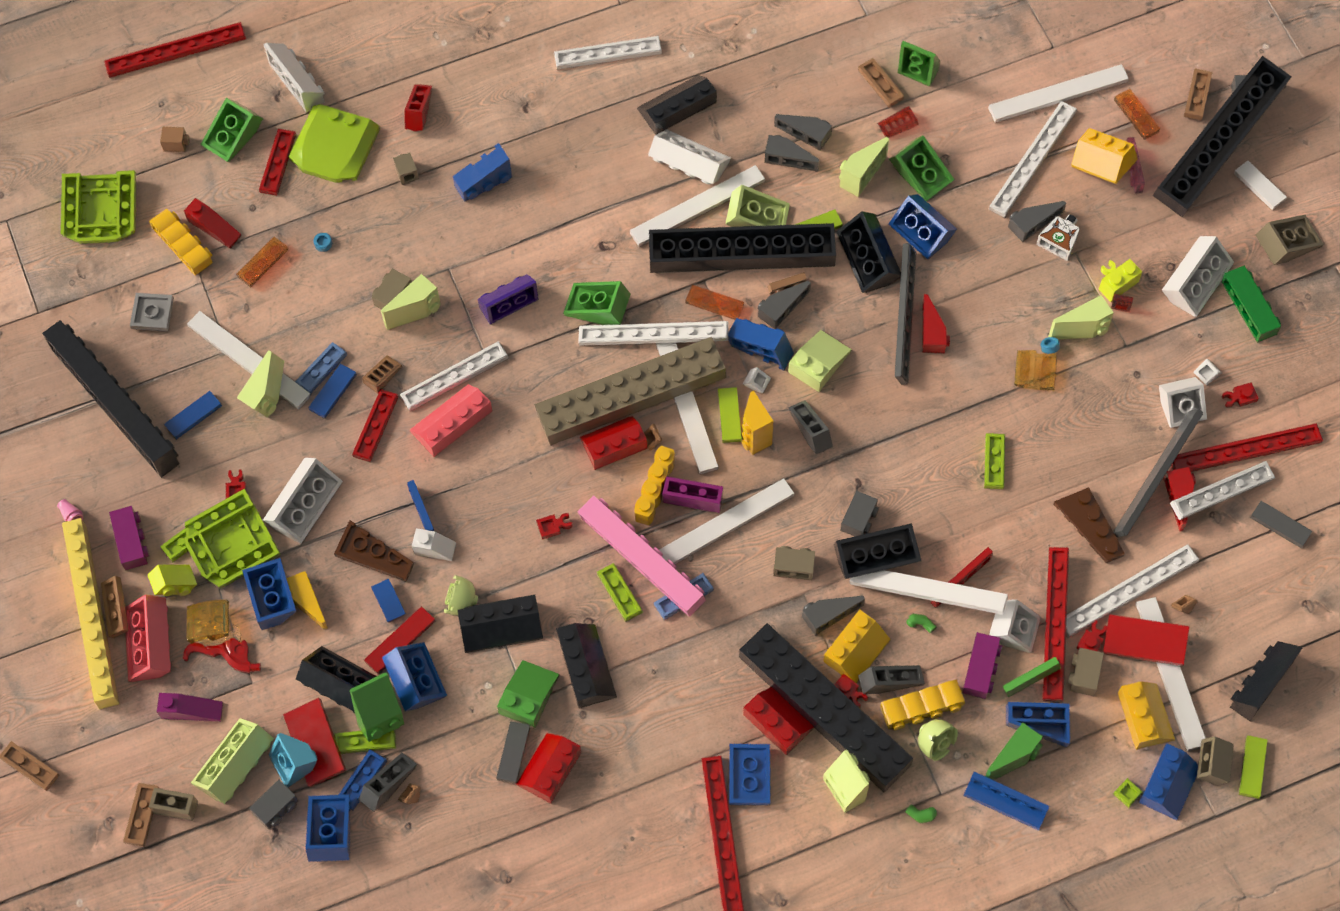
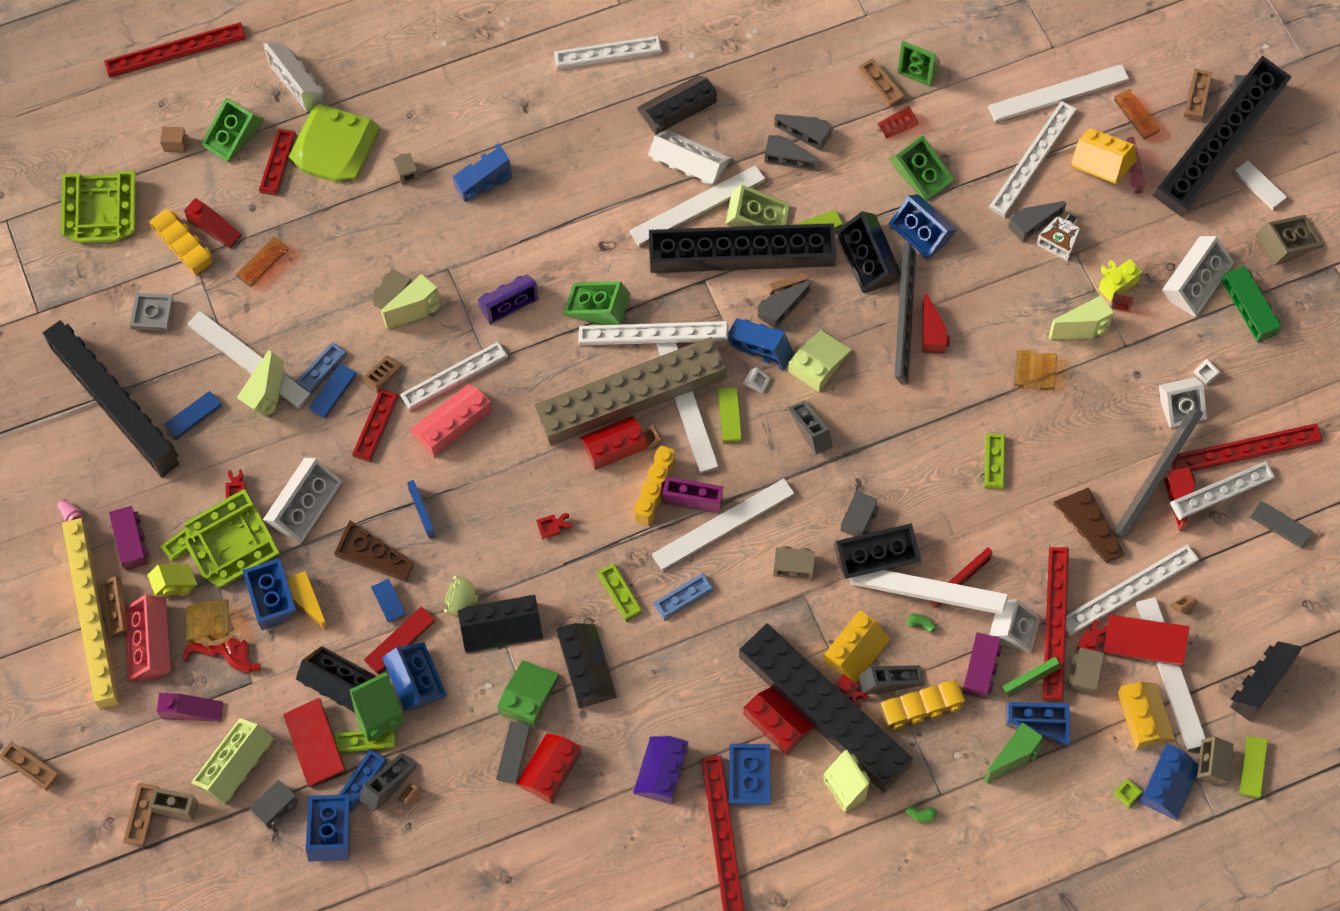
medium azure slope [269,733,317,788] -> none
dark azure tile [313,233,333,252] -> none
red slope [404,84,432,131] -> none
white slope [412,528,456,561] -> none
bright pink brick [578,496,706,617] -> none
clear orange plate [685,285,744,320] -> none
yellow slope [742,390,773,455] -> none
dark grey slope [802,596,865,636] -> none
yellowish green slope [839,137,889,197] -> none
yellowish green cylinder [918,719,958,761] -> none
blue fence [963,772,1050,831] -> none
dark azure tile [1041,337,1060,354] -> none
red plate [1221,382,1259,408] -> none
none -> dark purple slope [633,736,689,805]

